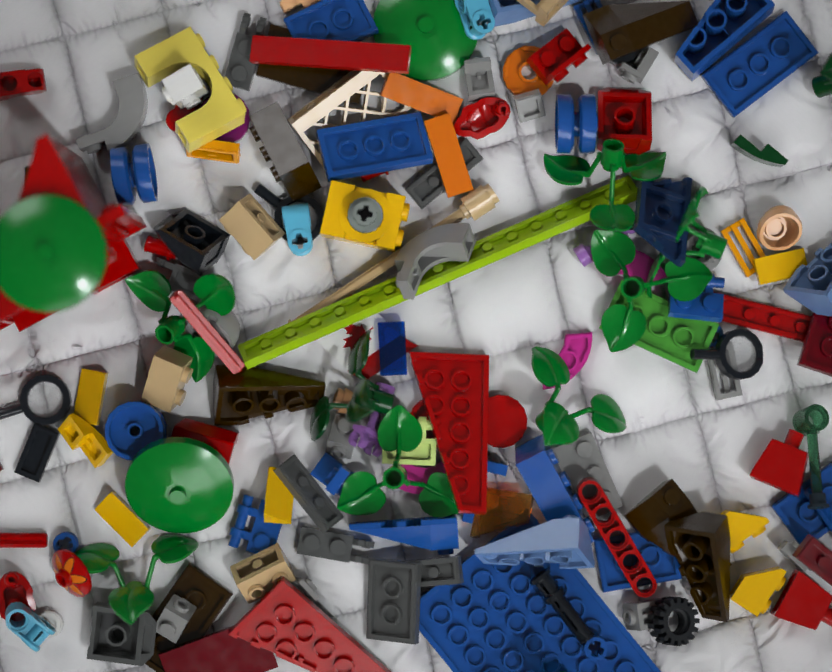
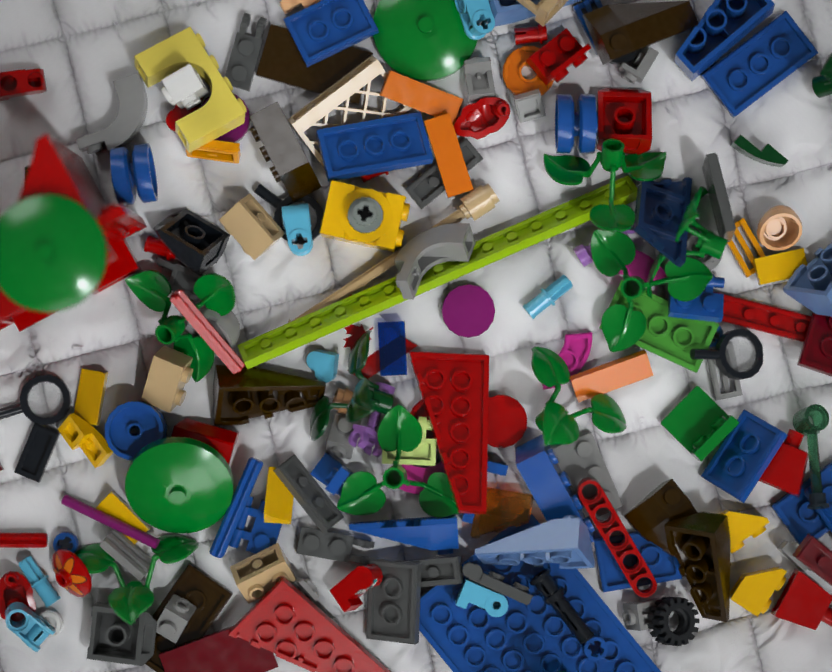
red tile [249,35,412,74] -> none
none -> medium azure axle [19,556,61,608]
none -> magenta bar [61,494,160,549]
none -> light grey tile [99,529,151,581]
none -> blue axle [209,457,263,558]
none -> medium azure tile [306,349,339,383]
none -> red leg [329,564,383,612]
none -> magenta tile [442,284,495,338]
none -> medium azure leg [455,578,508,617]
none -> dark grey hinge [462,561,533,605]
none -> red pin [514,23,548,45]
none -> medium azure axle [523,275,573,319]
none -> orange tile [570,350,654,403]
none -> green bracket [661,386,739,461]
none -> blue tile [701,409,788,503]
none -> dark grey tile [702,152,736,242]

